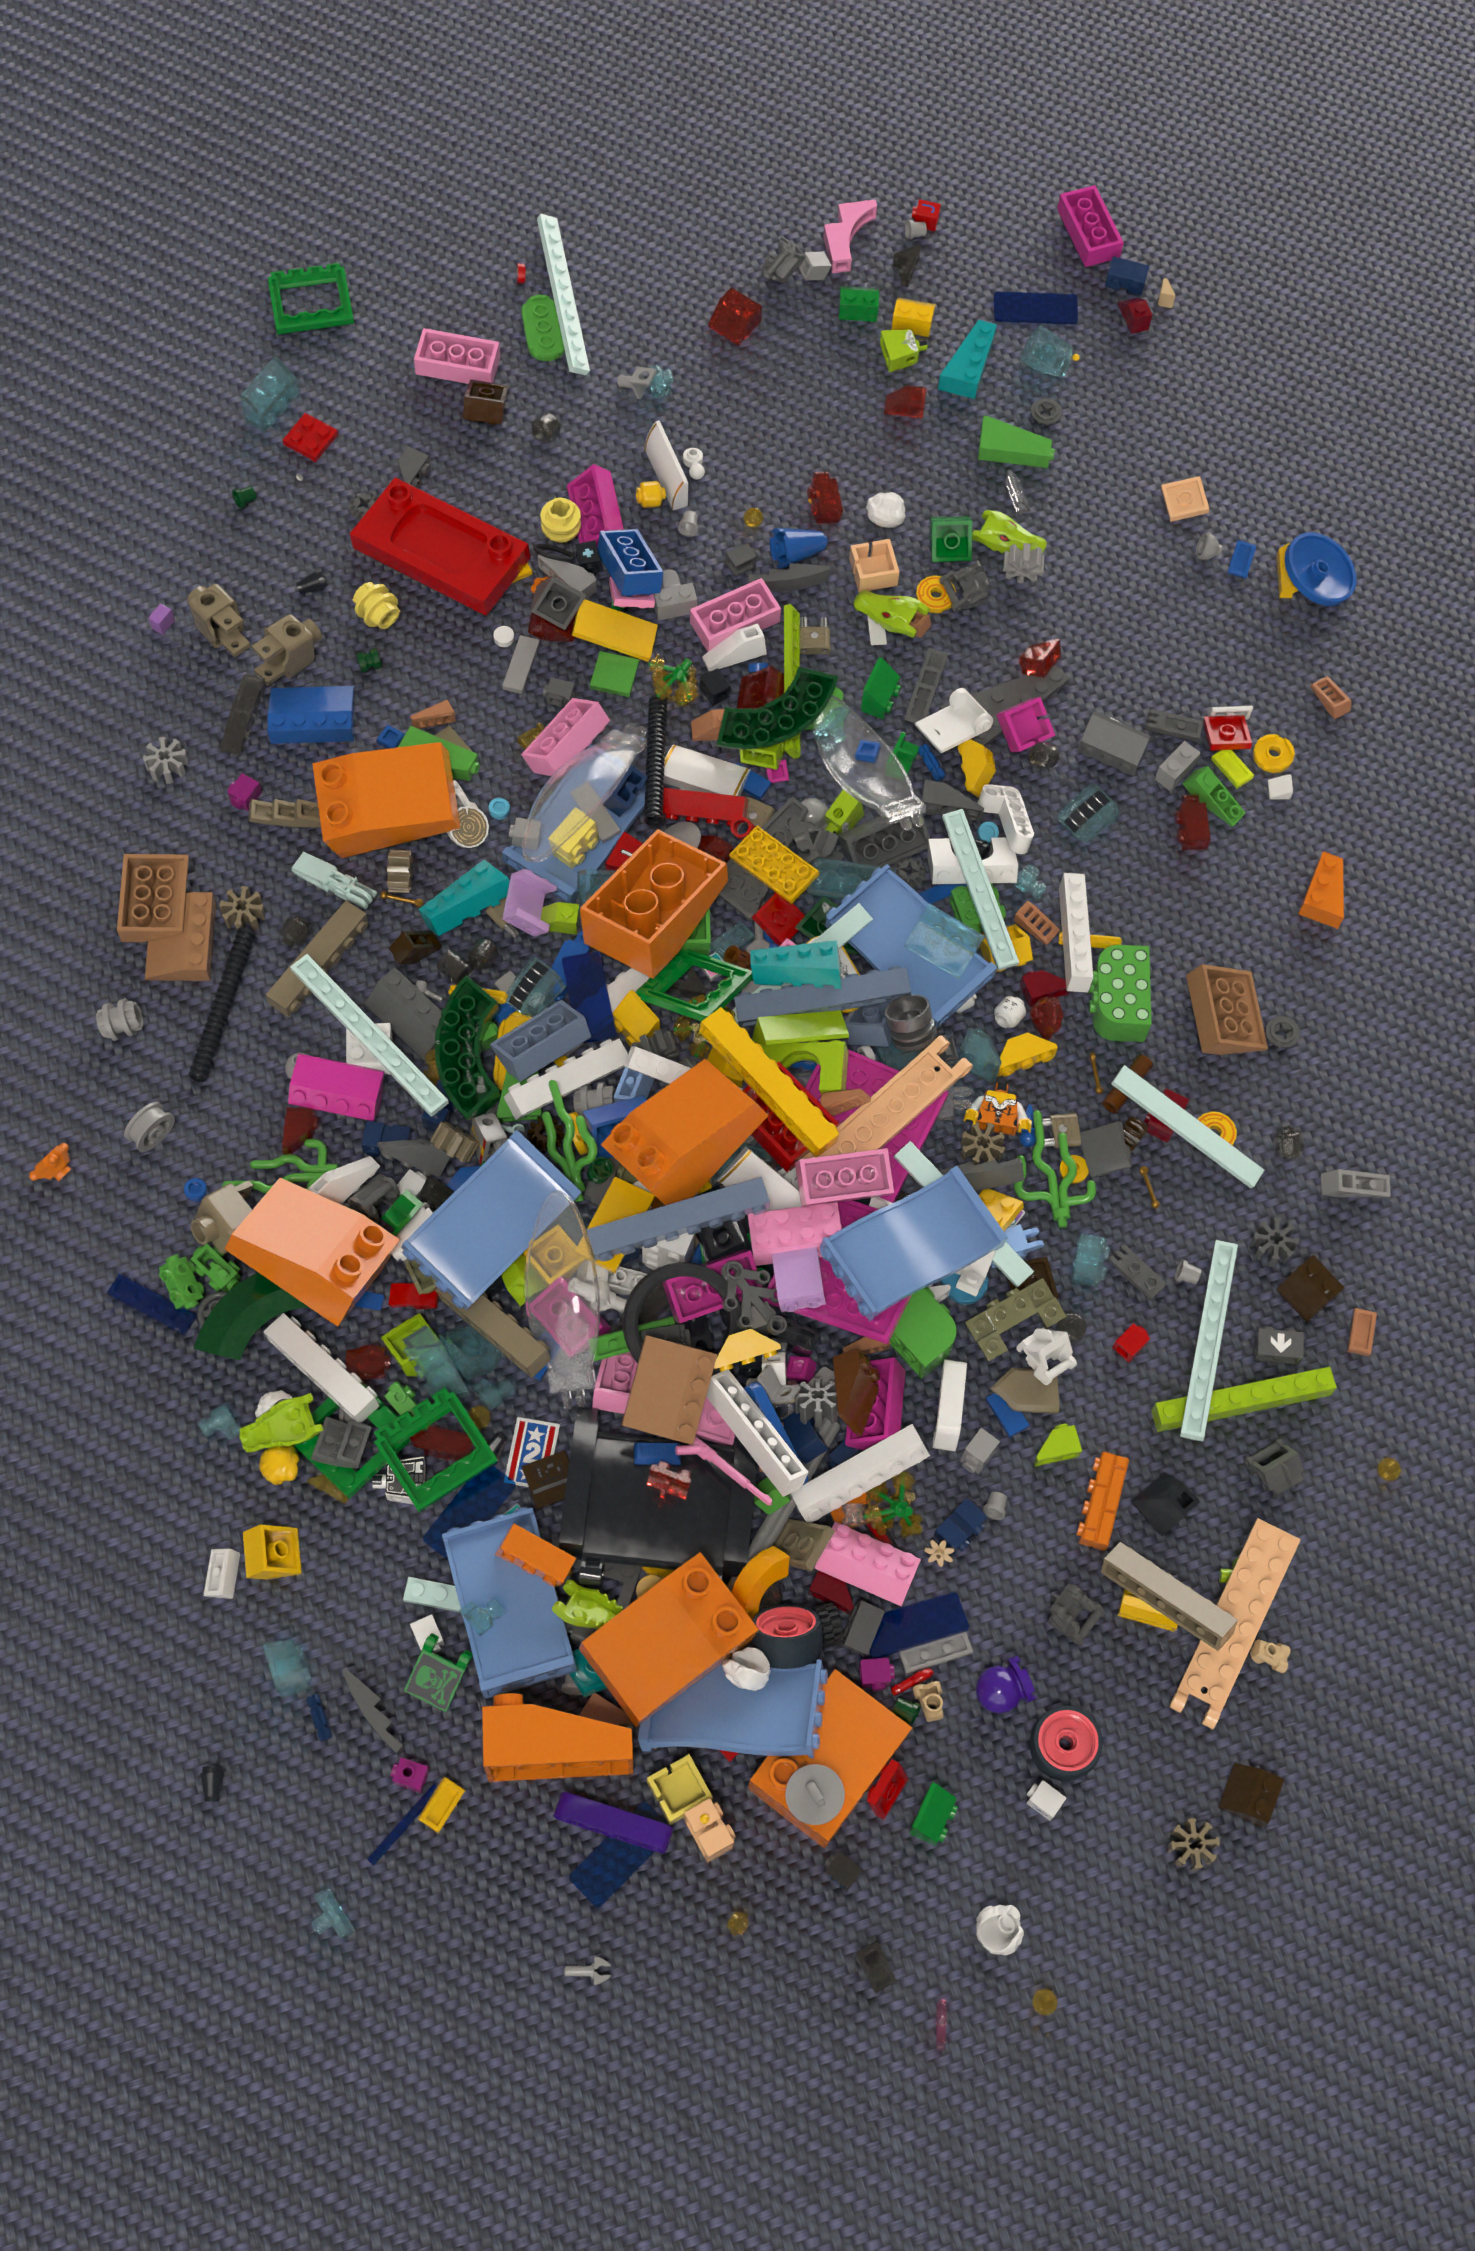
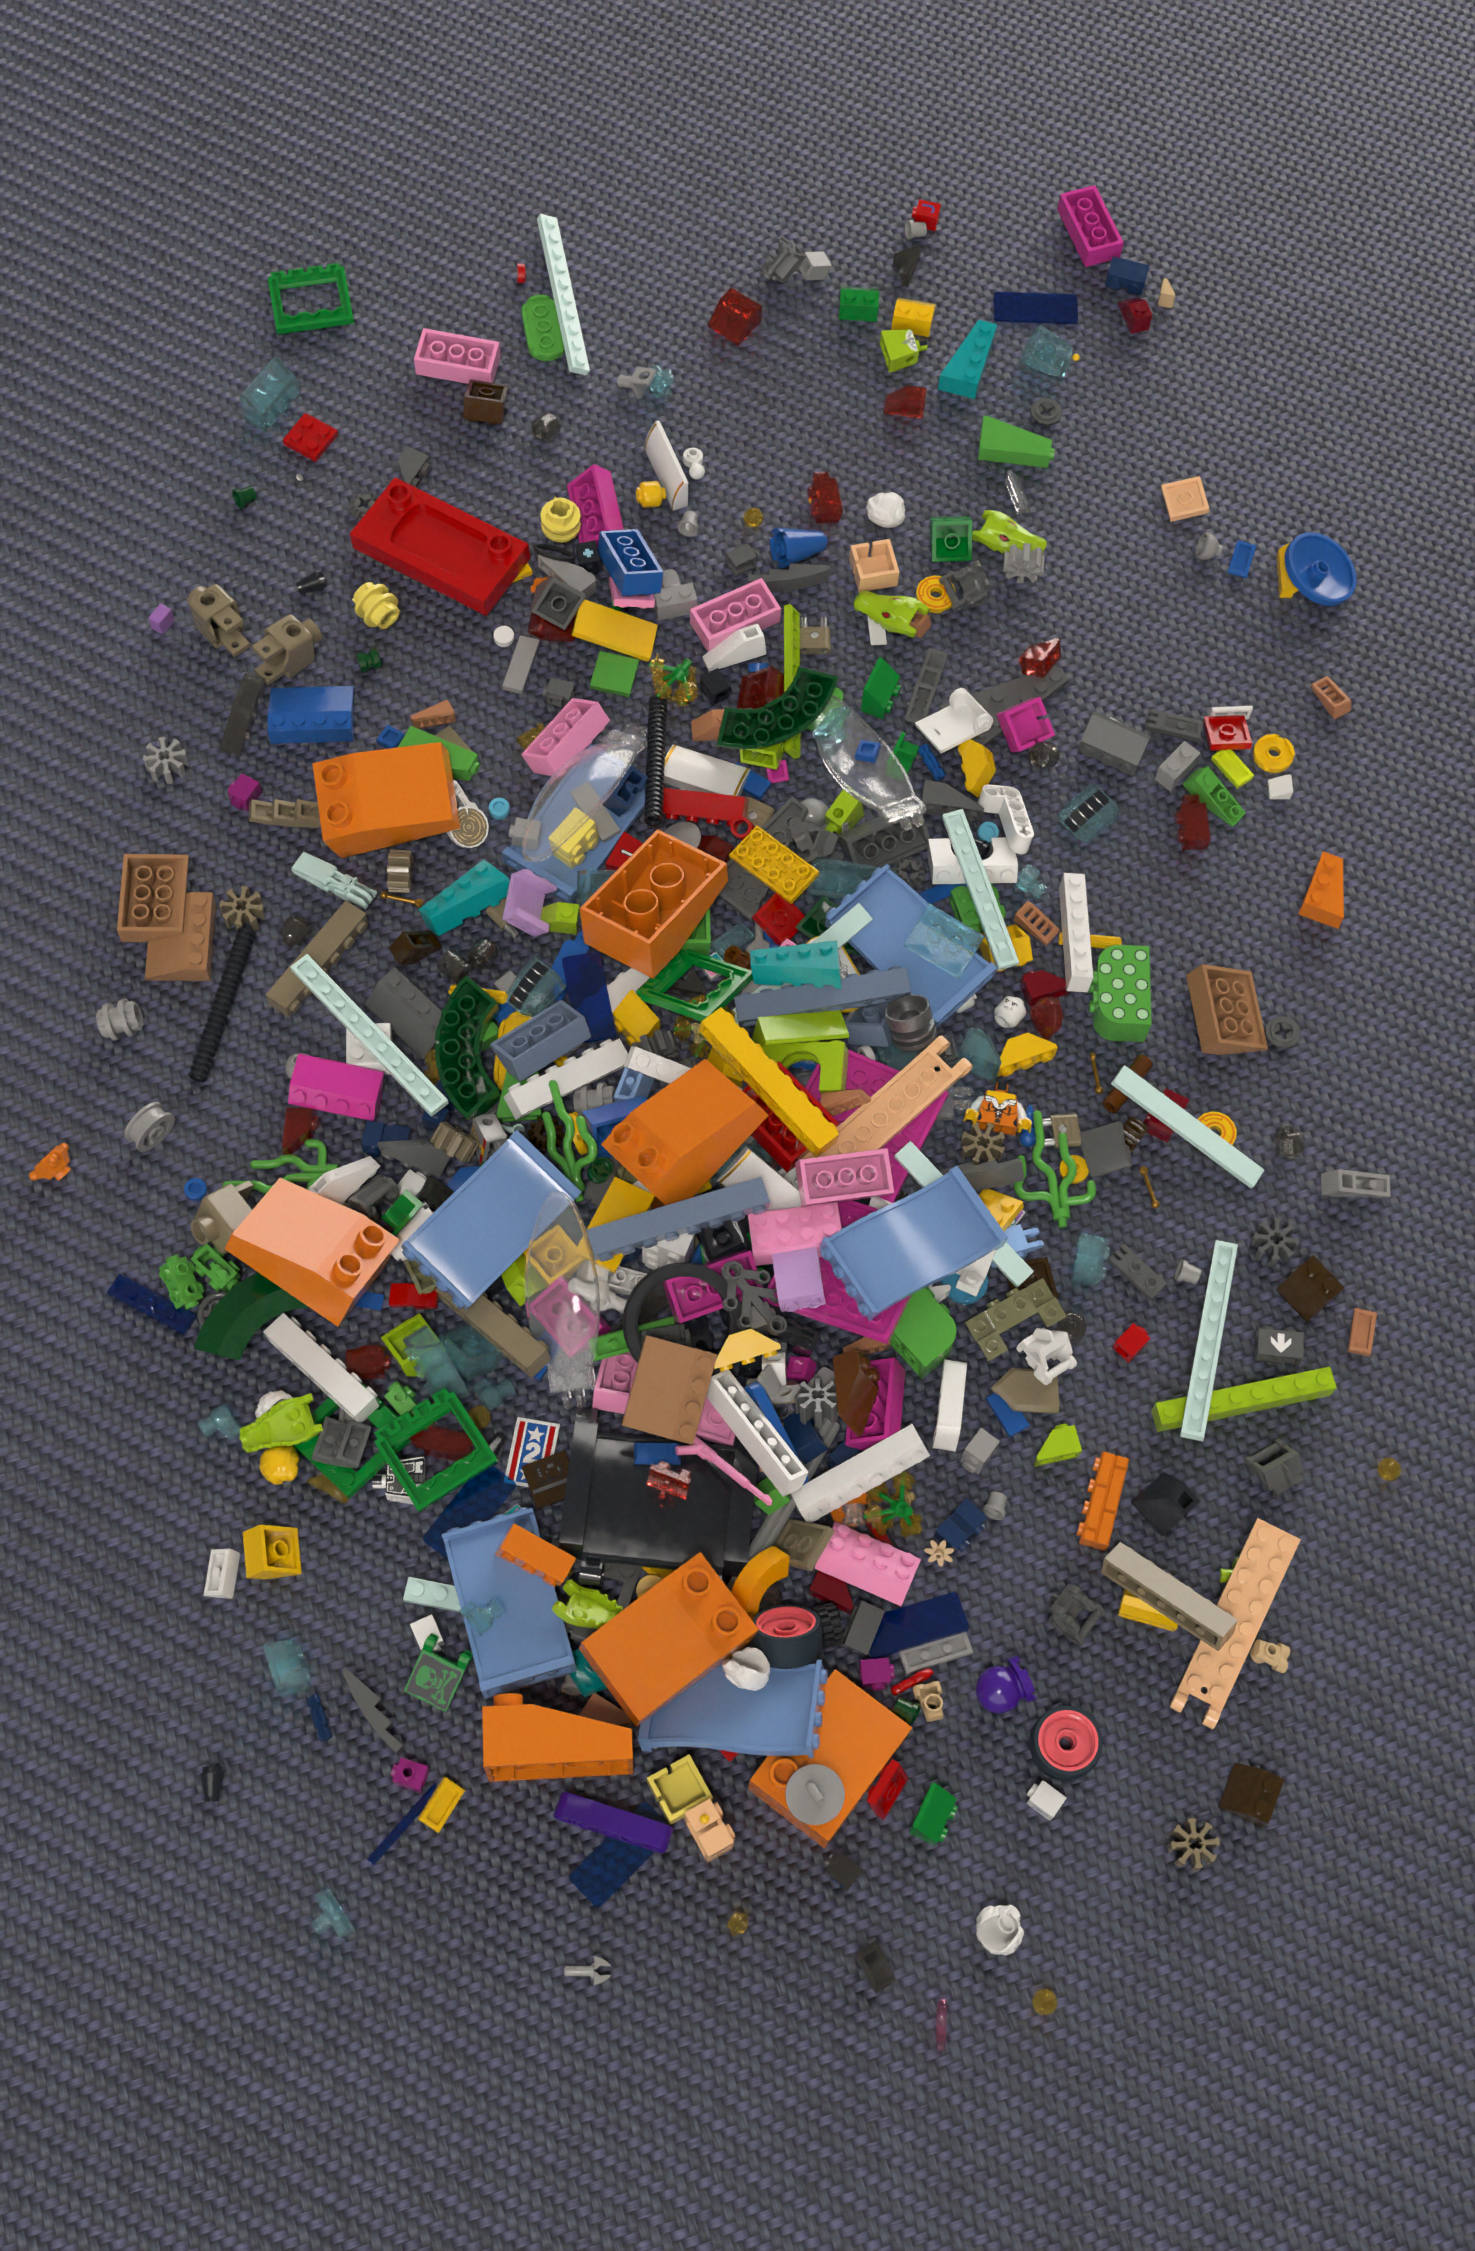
light grey hand [415,980,443,1002] -> none
bright pink arch [823,200,877,273] -> none

